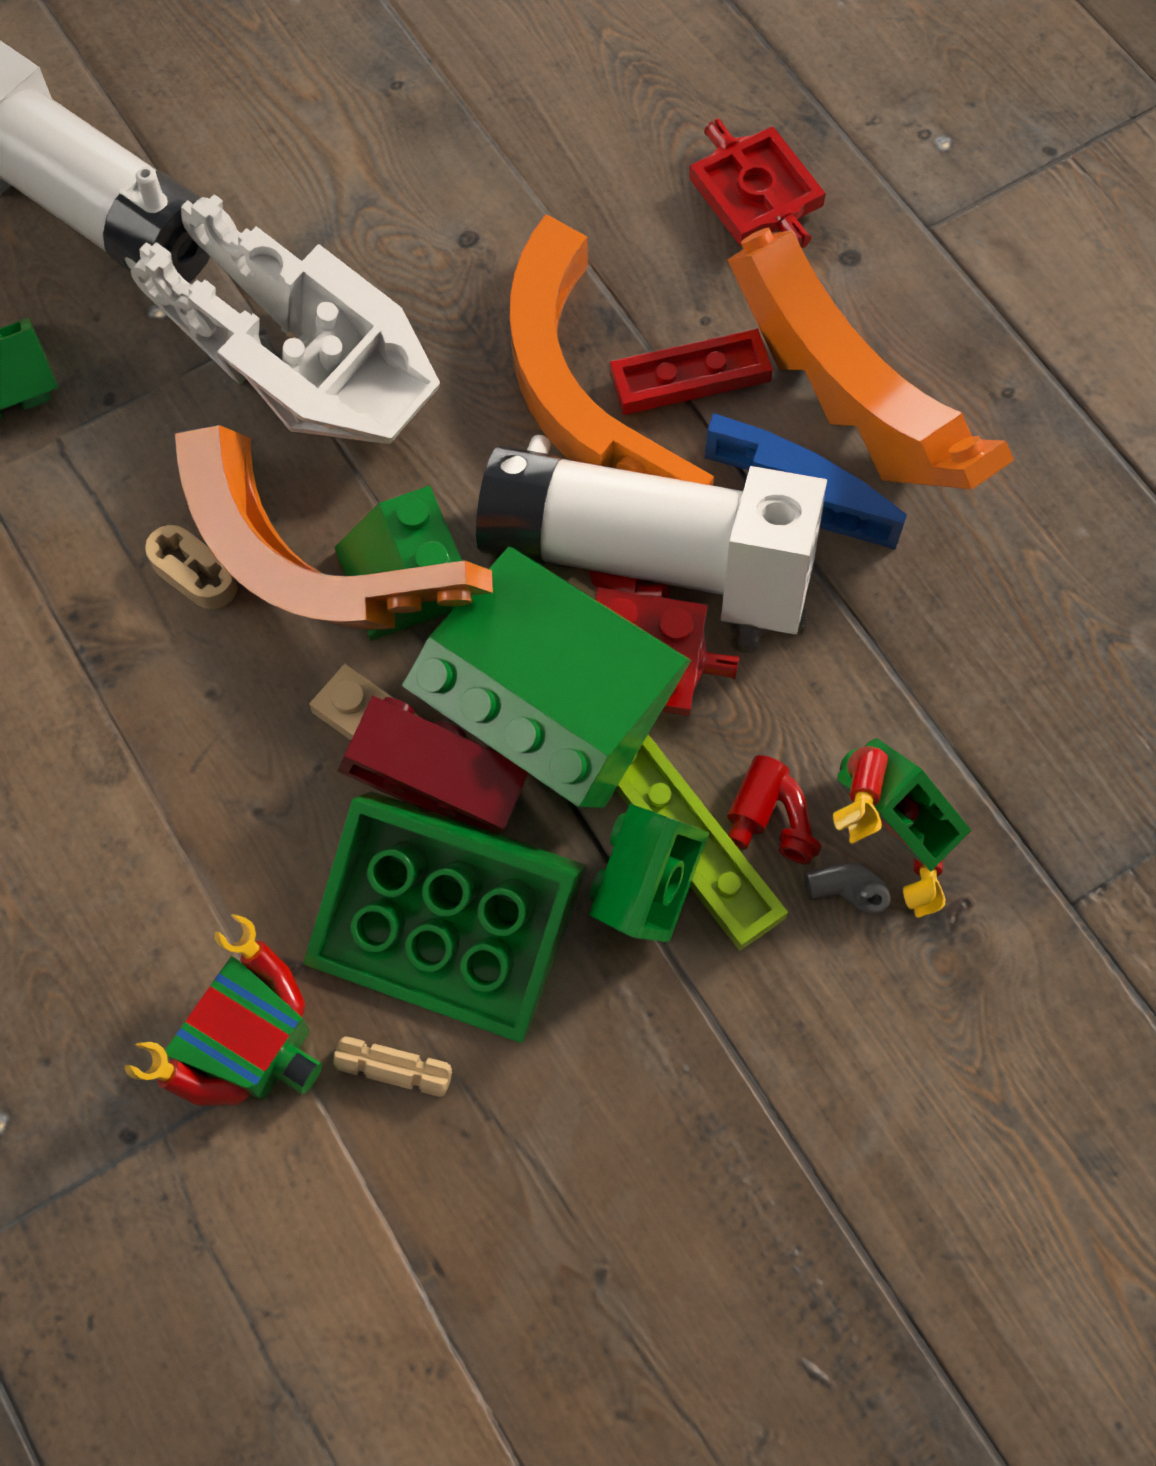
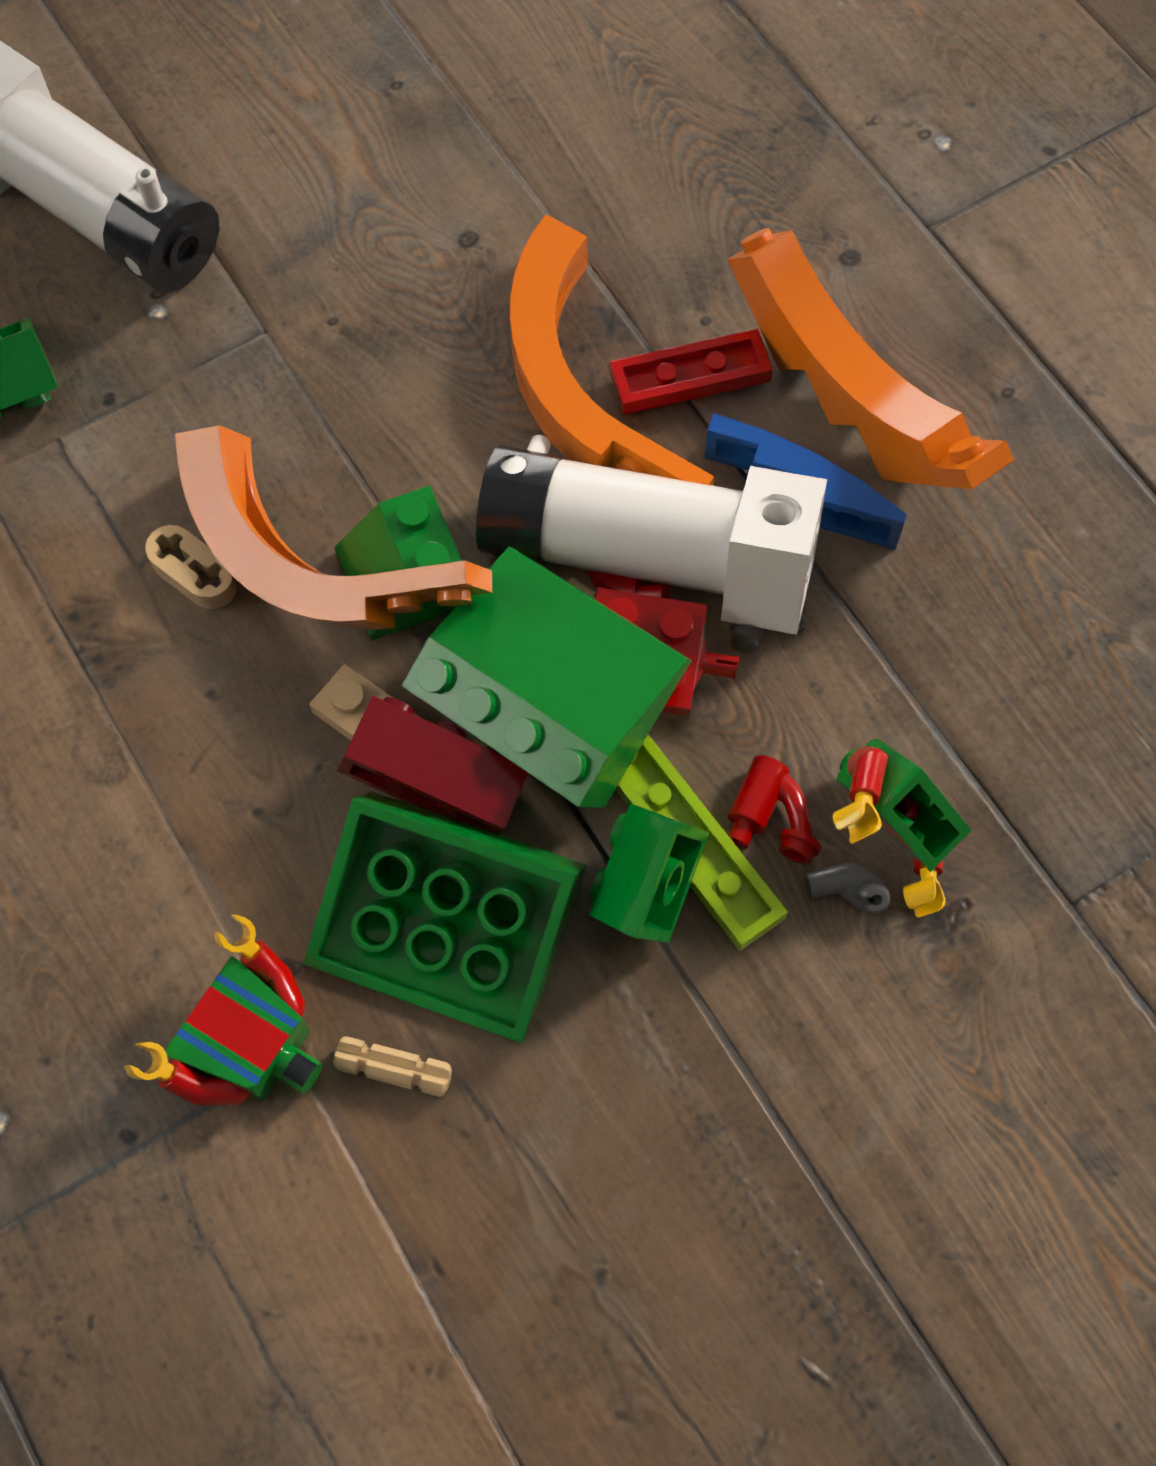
white connector [131,194,440,444] -> none
red plate [689,119,826,249] -> none

